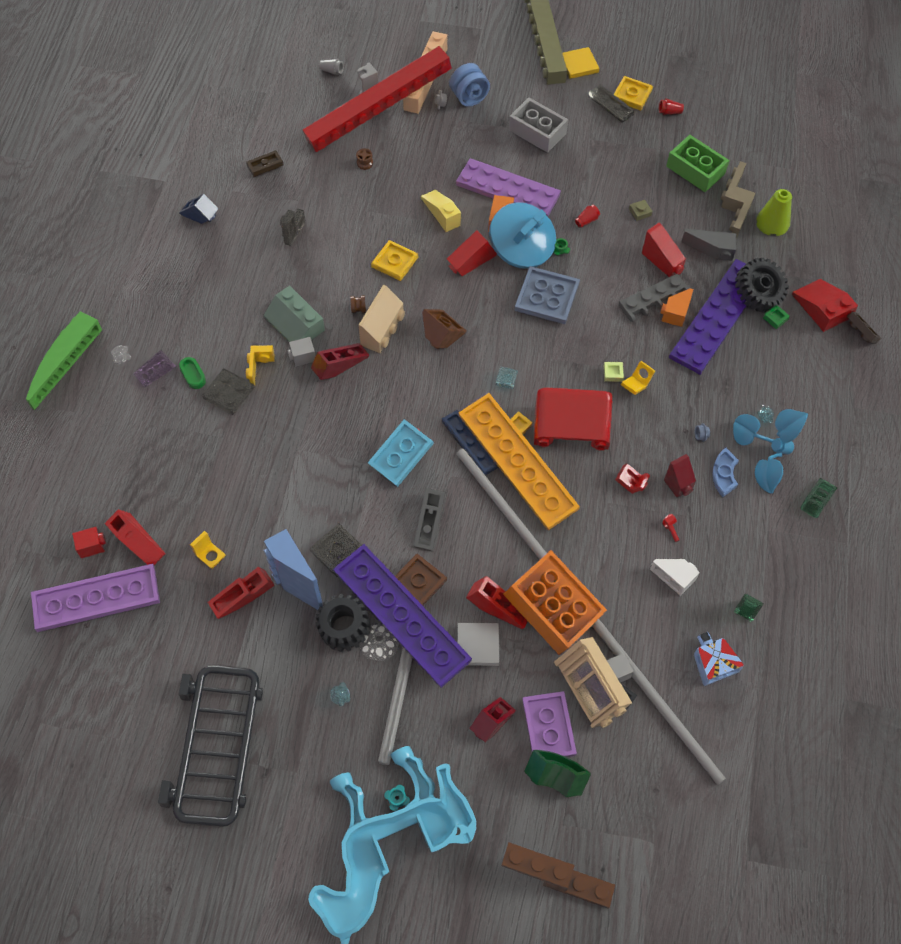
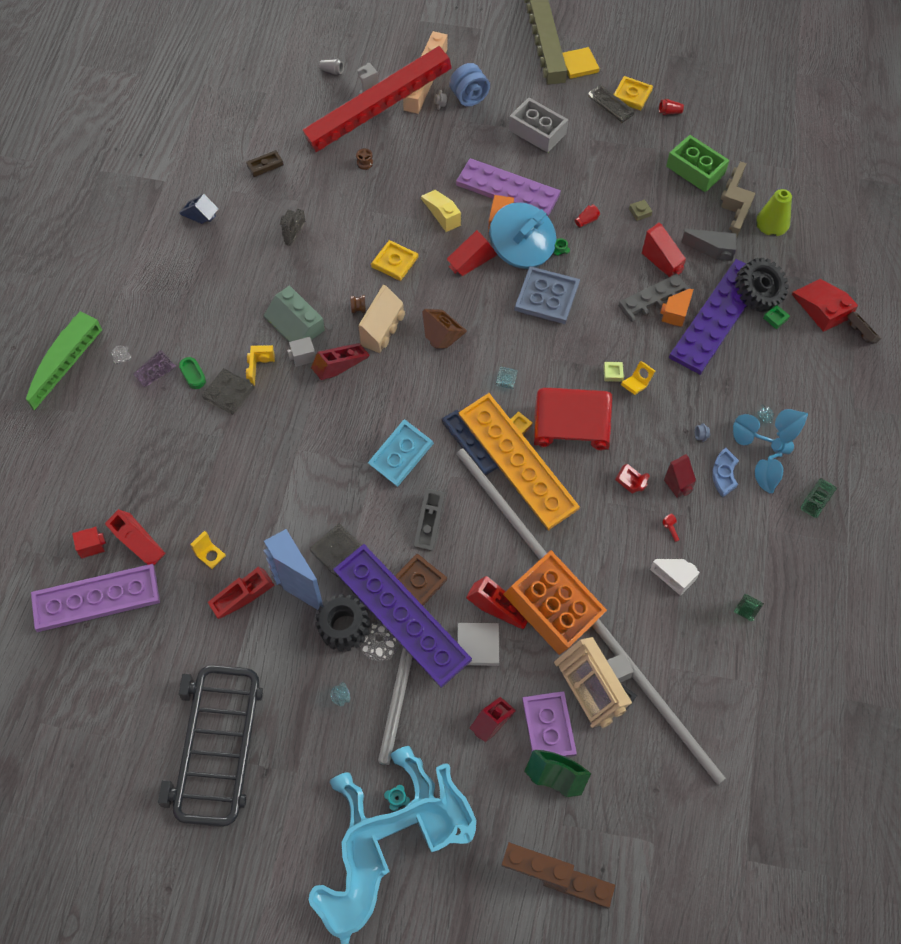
torso [694,632,744,686] -> none

